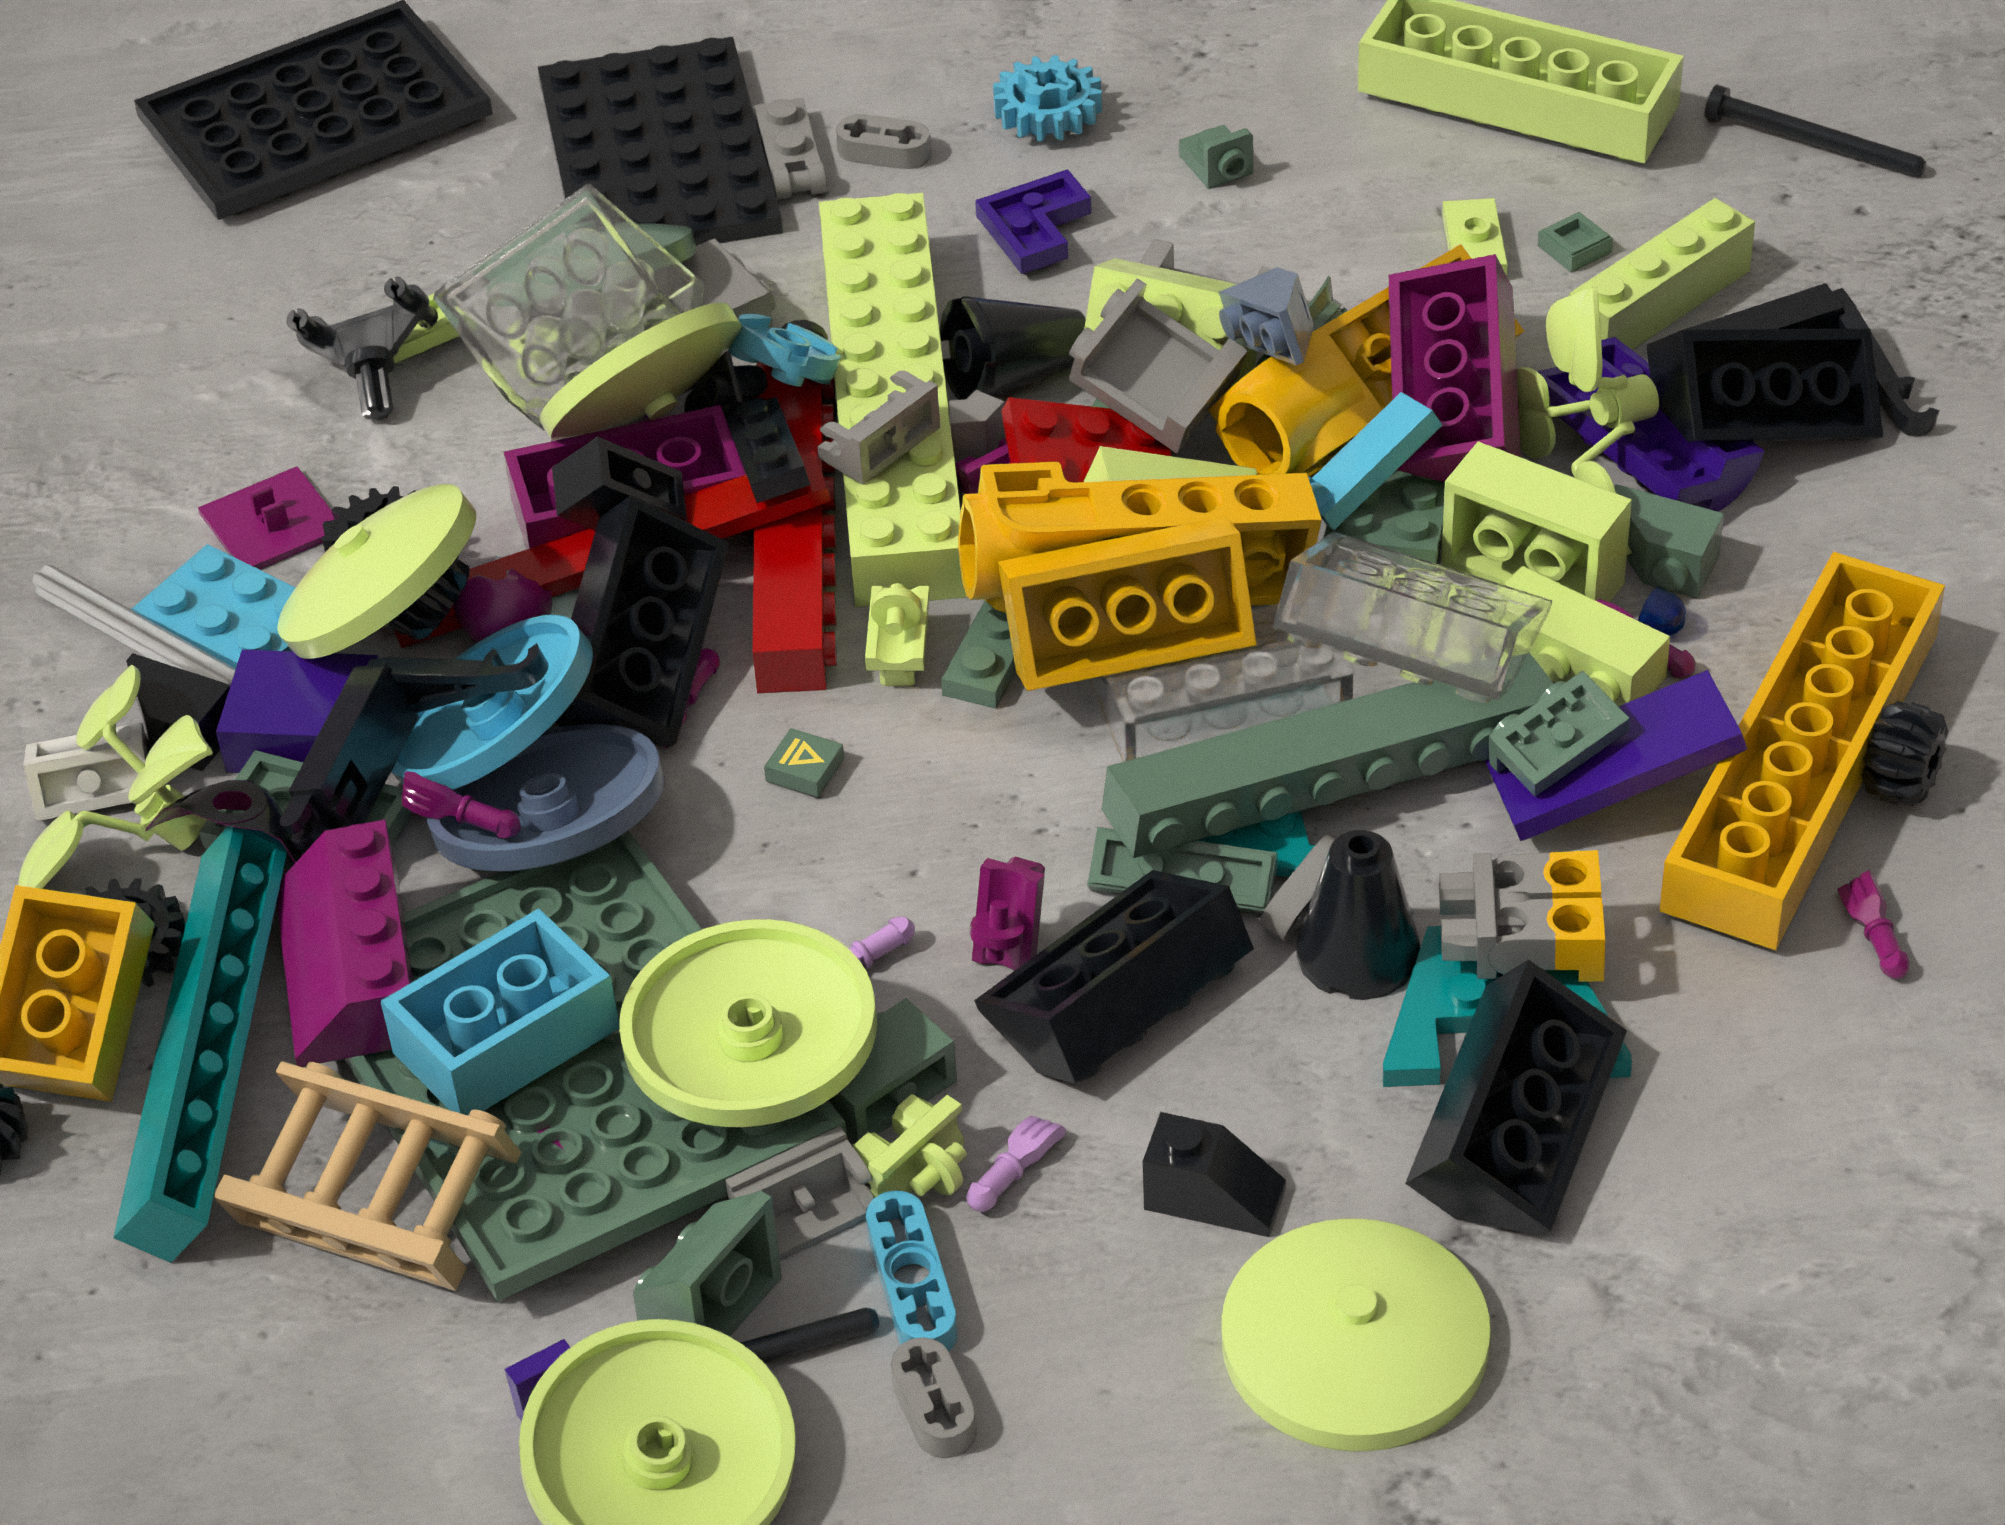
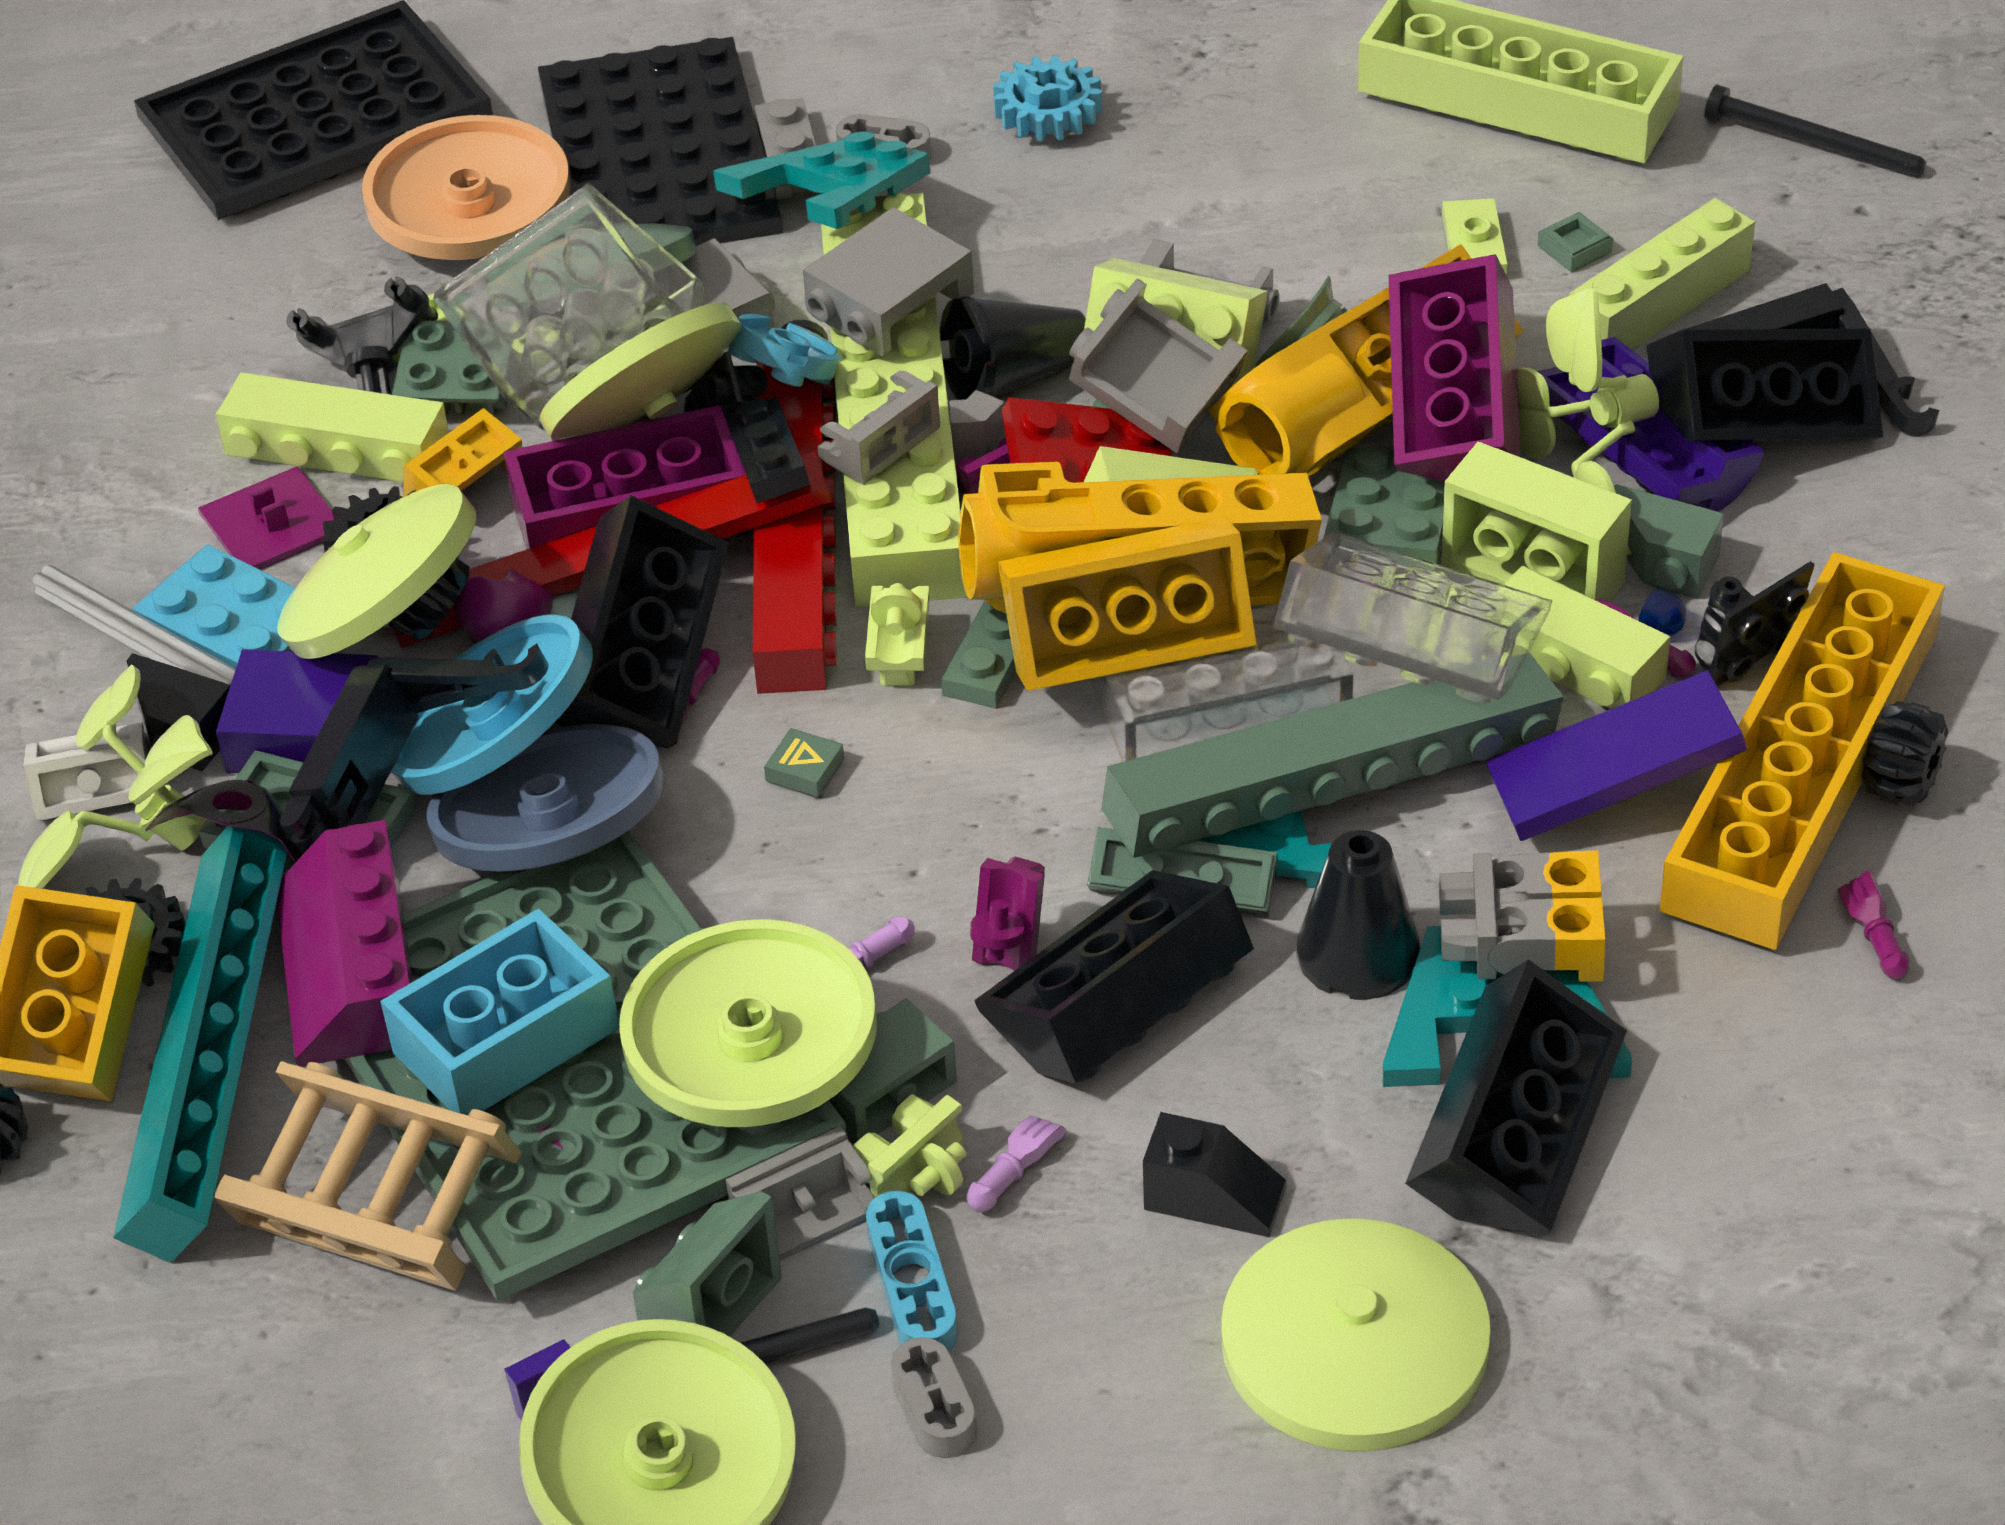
magenta piece [402,771,521,838] -> none
black slope [552,436,687,531] -> none
dark purple plate [975,169,1092,275] -> none
sand green bracket [1179,124,1253,189] -> none
sand blue slope [1219,267,1314,365] -> none
light grey beam [1259,834,1336,942] -> none
medium azure hinge [1308,392,1442,531] -> none
sand green bracket [1489,671,1630,797] -> none
none -> yellowish green brick [216,372,449,482]
none -> light nougat dish [362,115,571,260]
none -> sand green hinge [392,320,514,415]
none -> yellow hinge [403,408,522,497]
none -> teal wing [713,132,931,229]
none -> light grey panel [803,207,974,356]
none -> black hinge [1694,561,1815,686]

